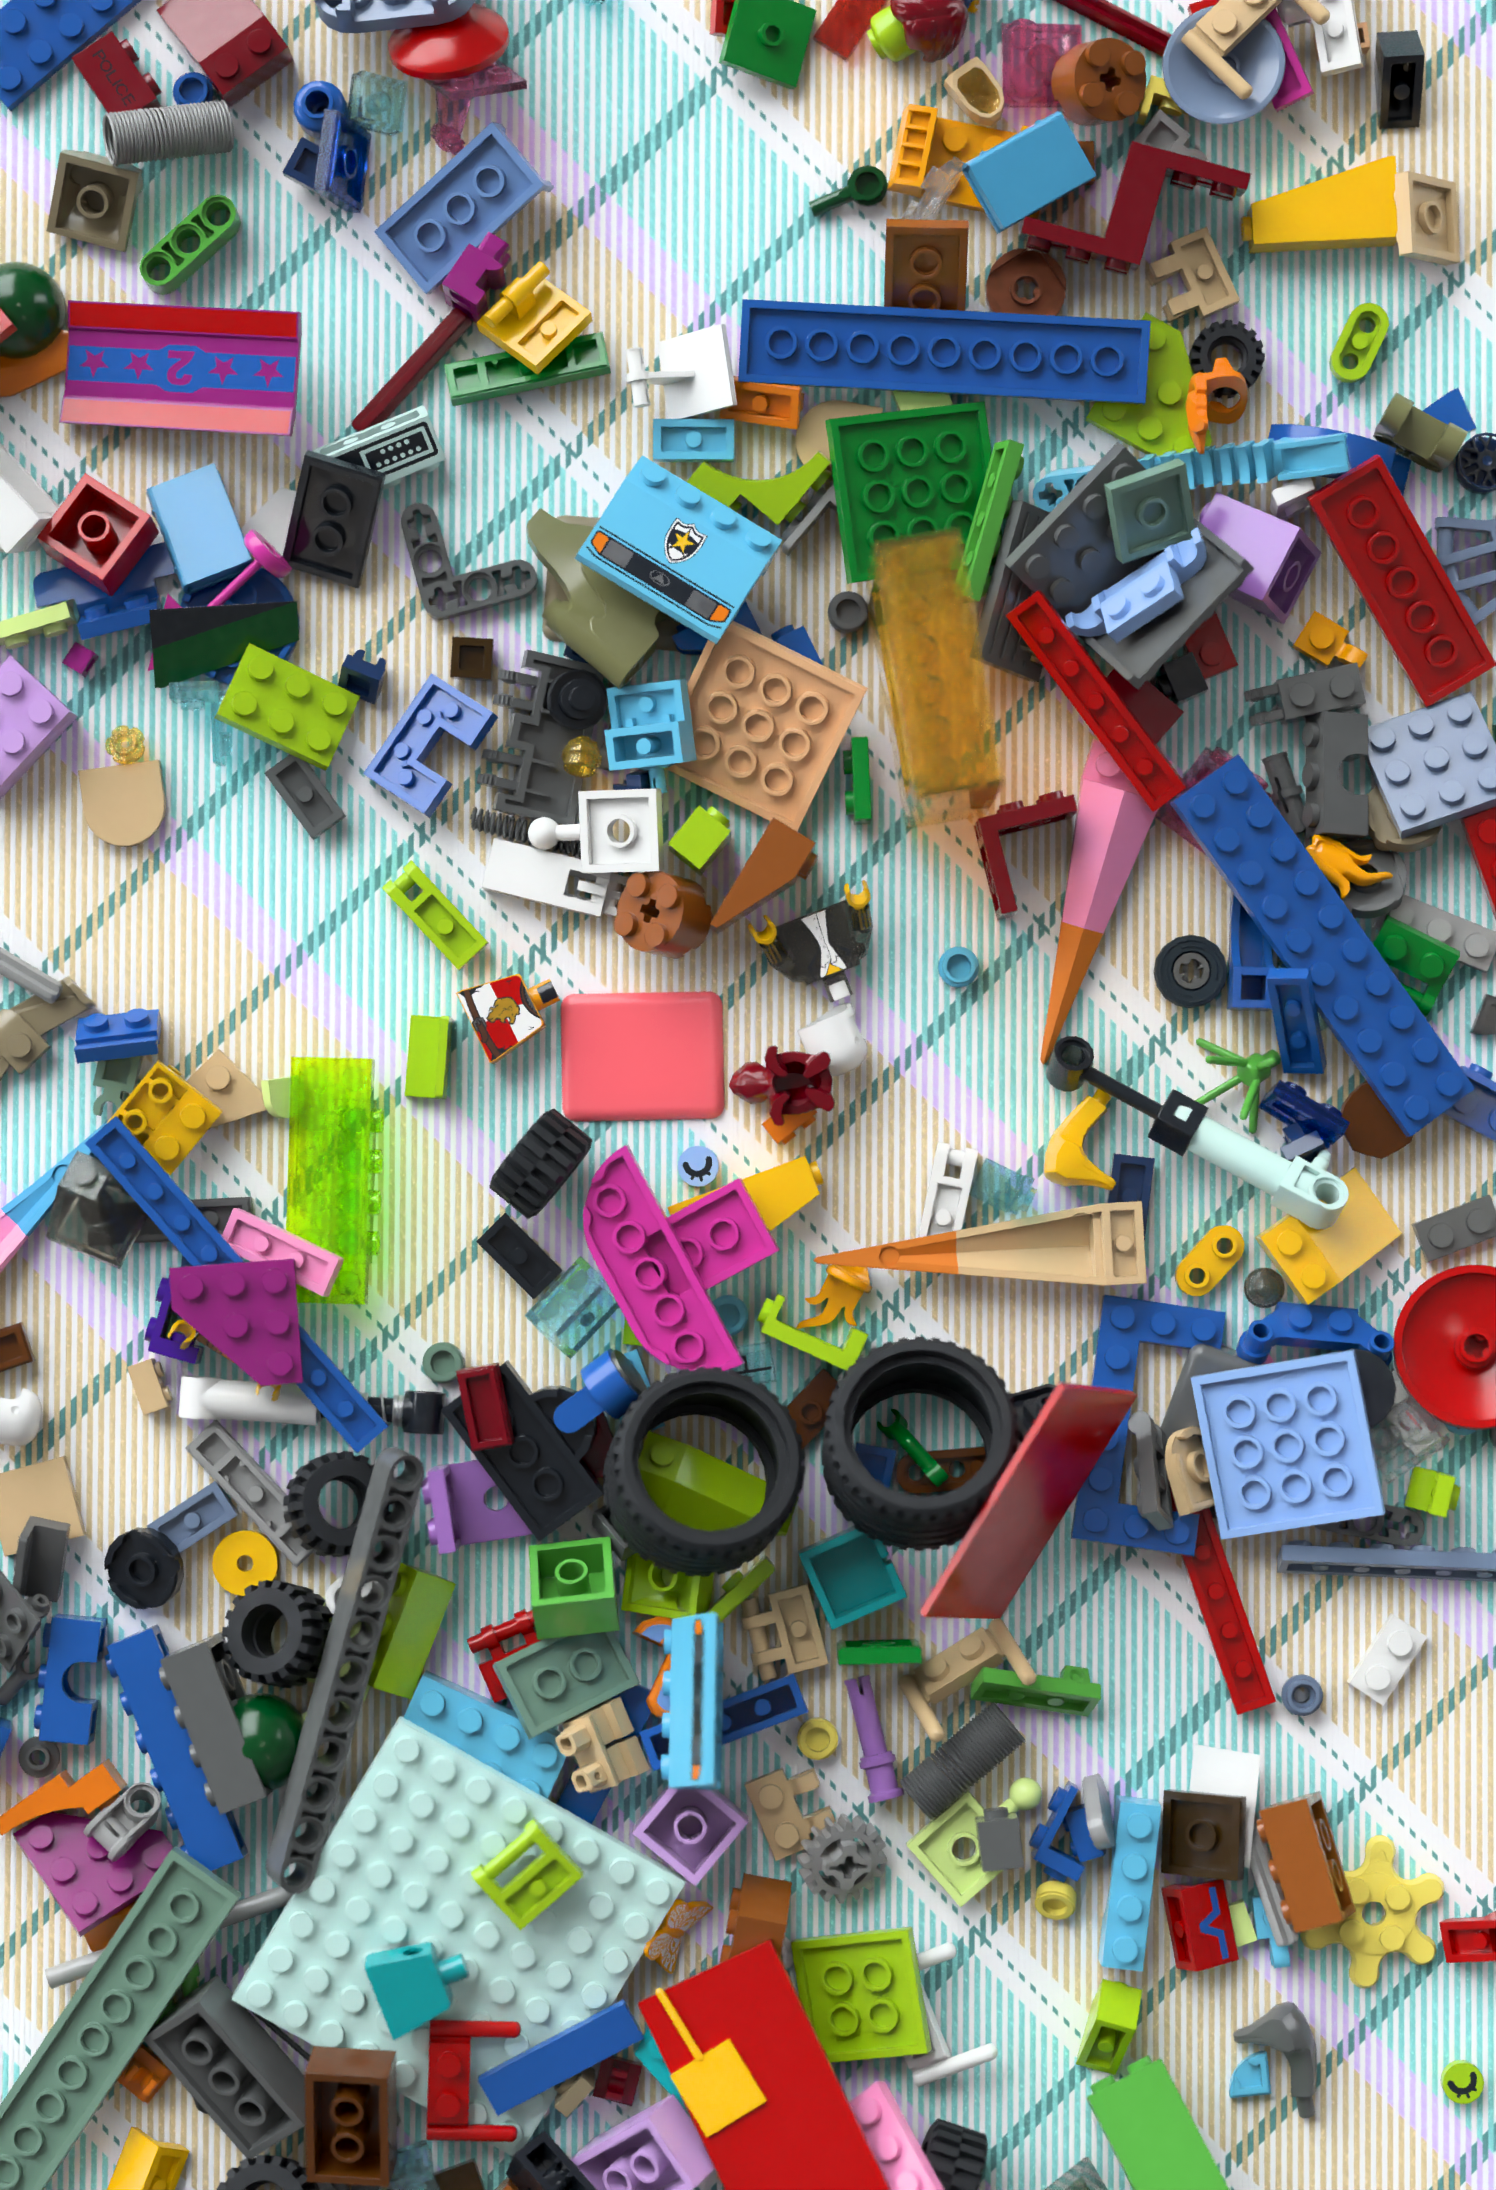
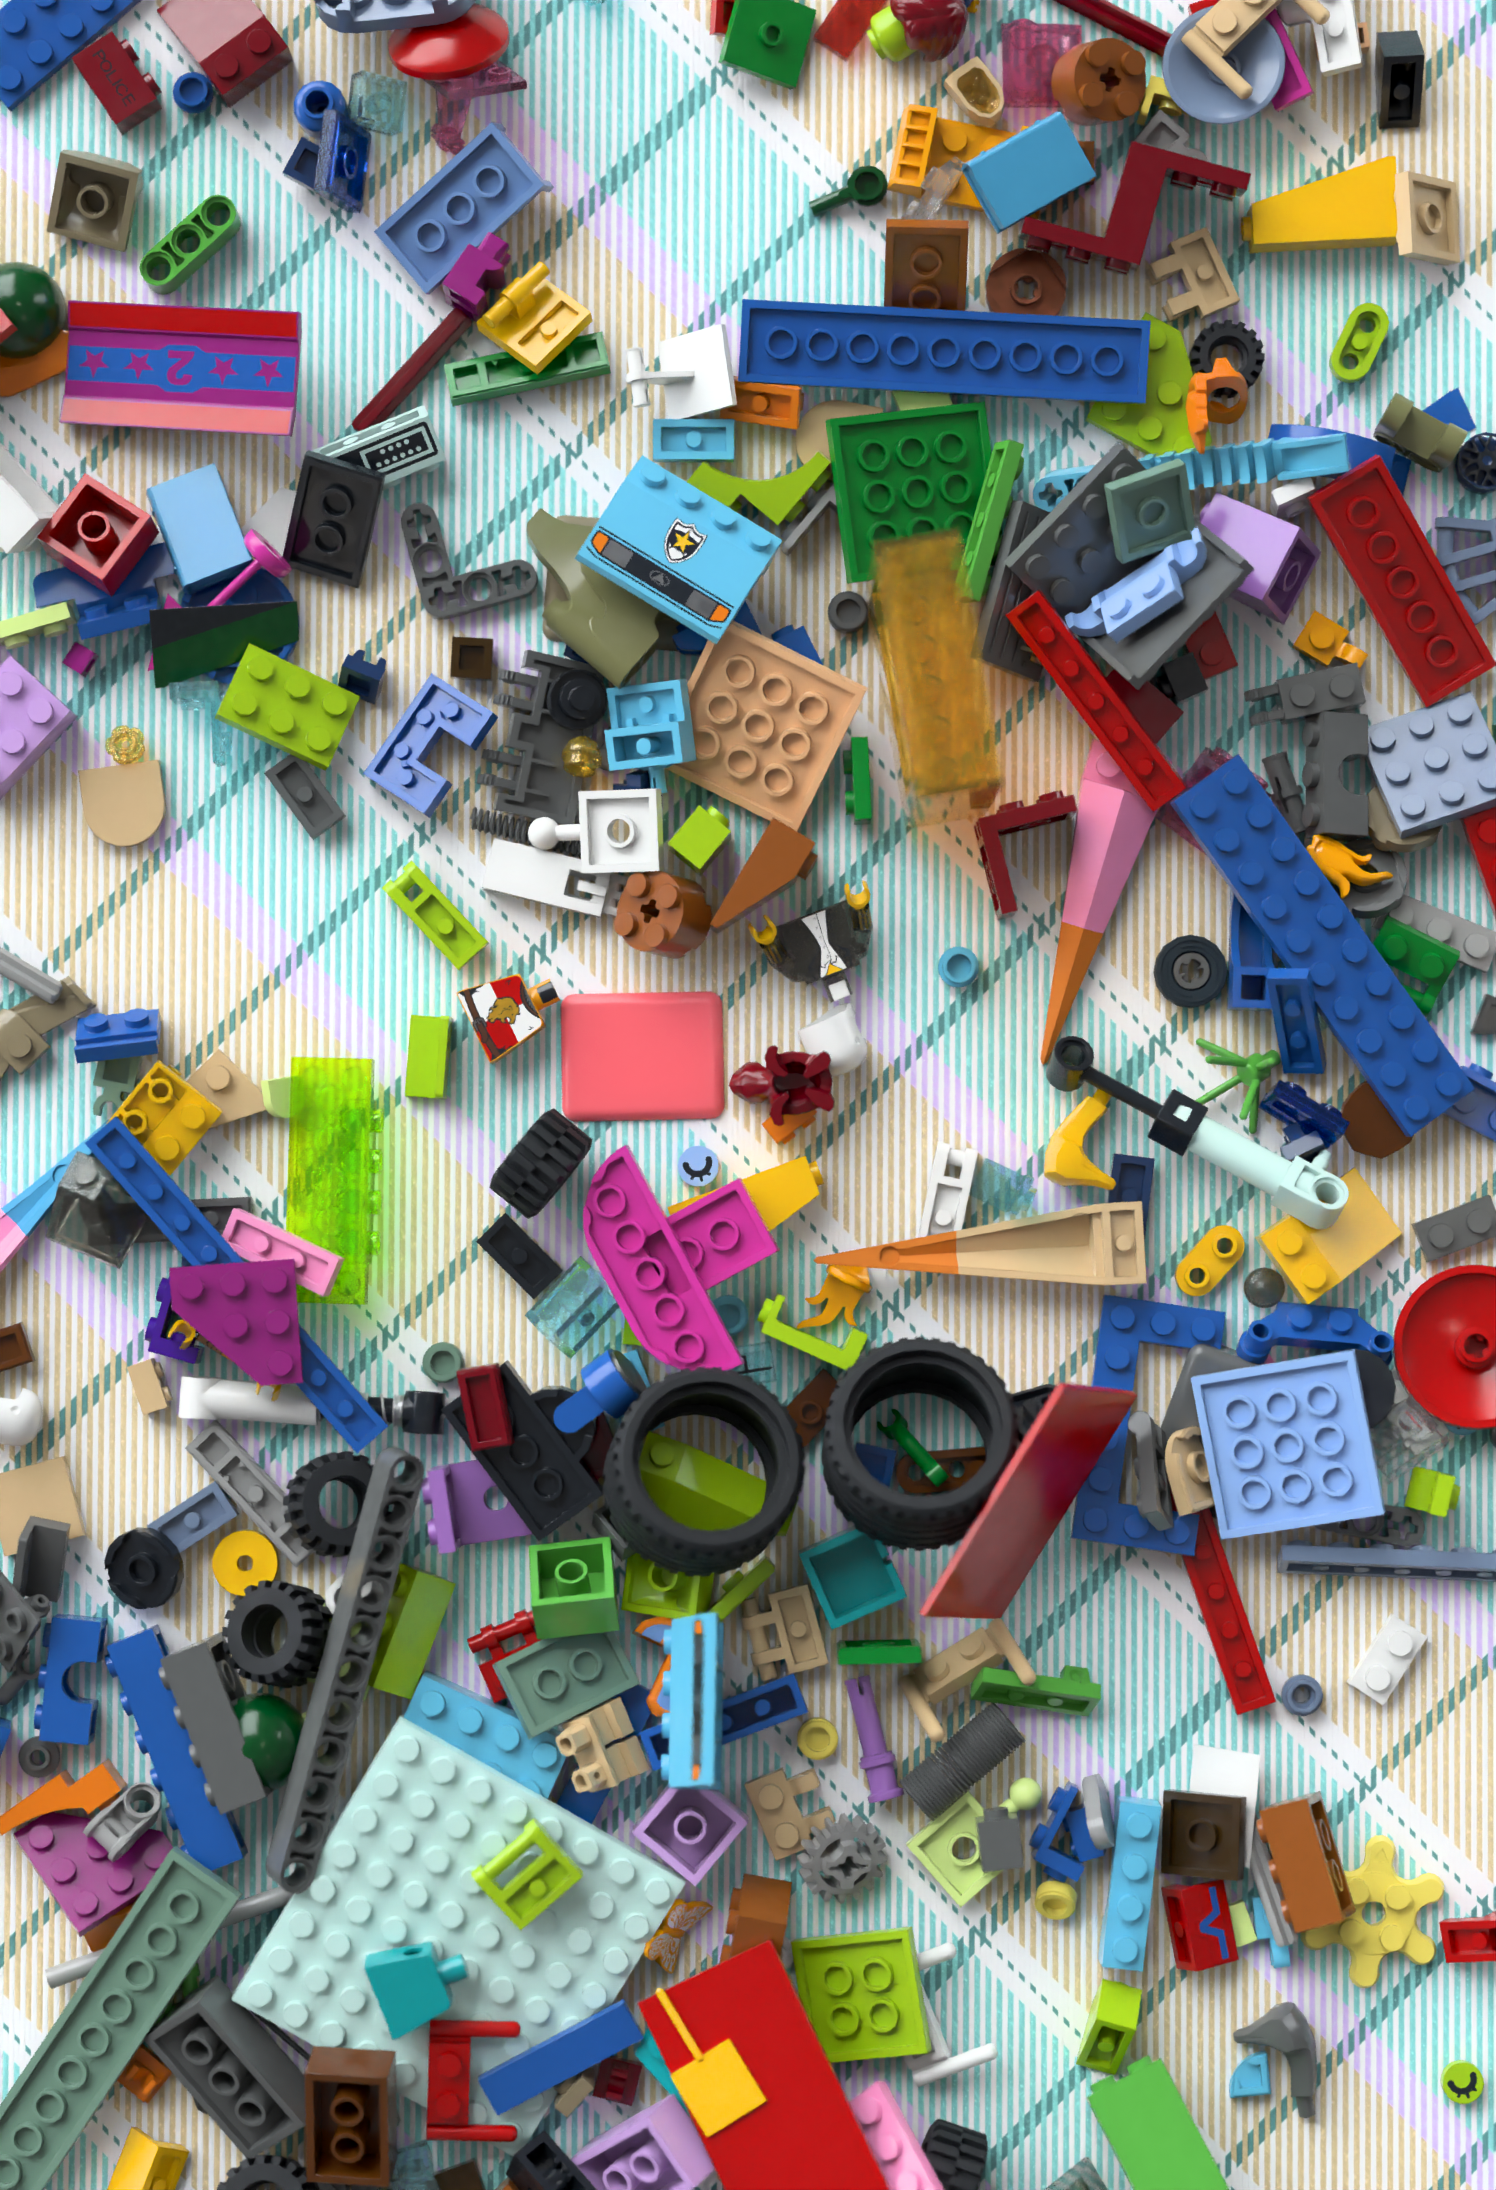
light grey piece [102,100,234,166] -> none

